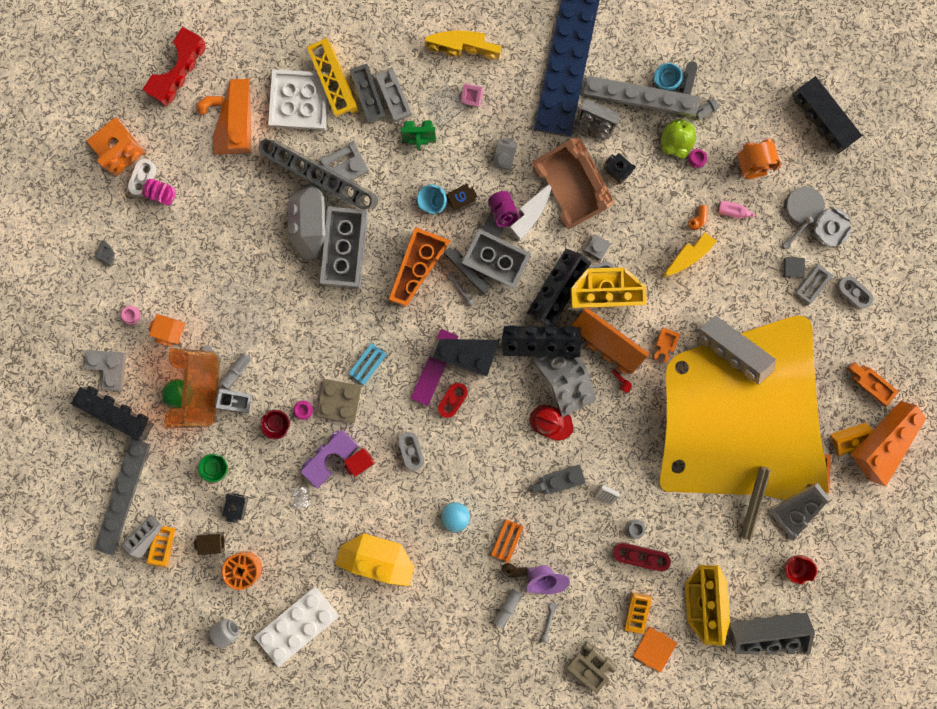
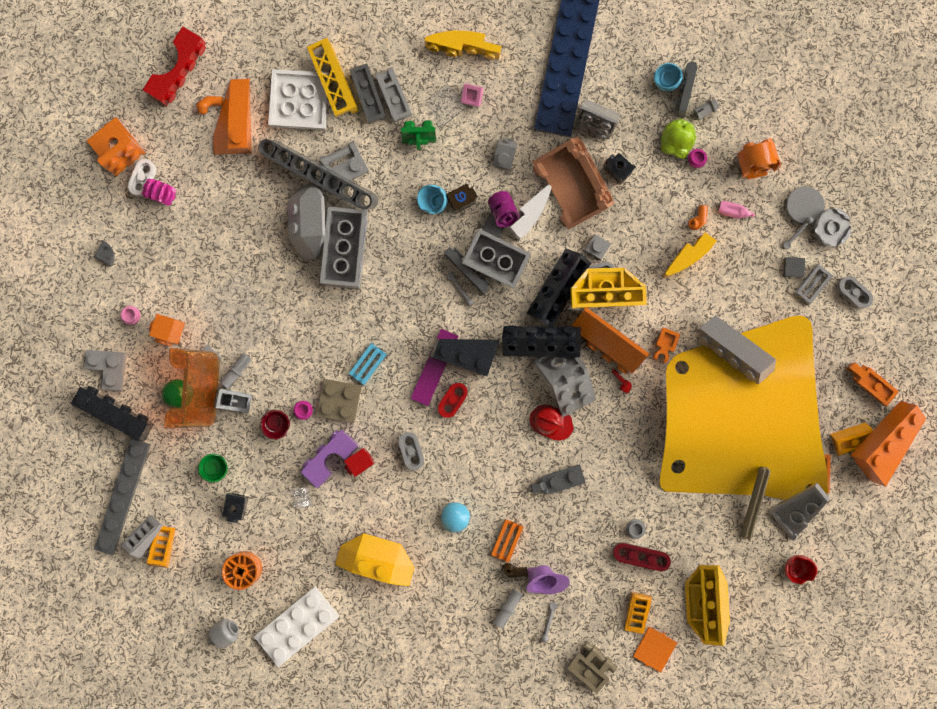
dark brown brick [194,532,225,555] -> none
orange wedge [388,227,451,307] -> none
light grey plate [584,76,700,117] -> none
white slope [595,484,620,505] -> none
dark grey wedge [729,613,815,654] -> none
black brick [792,76,863,154] -> none

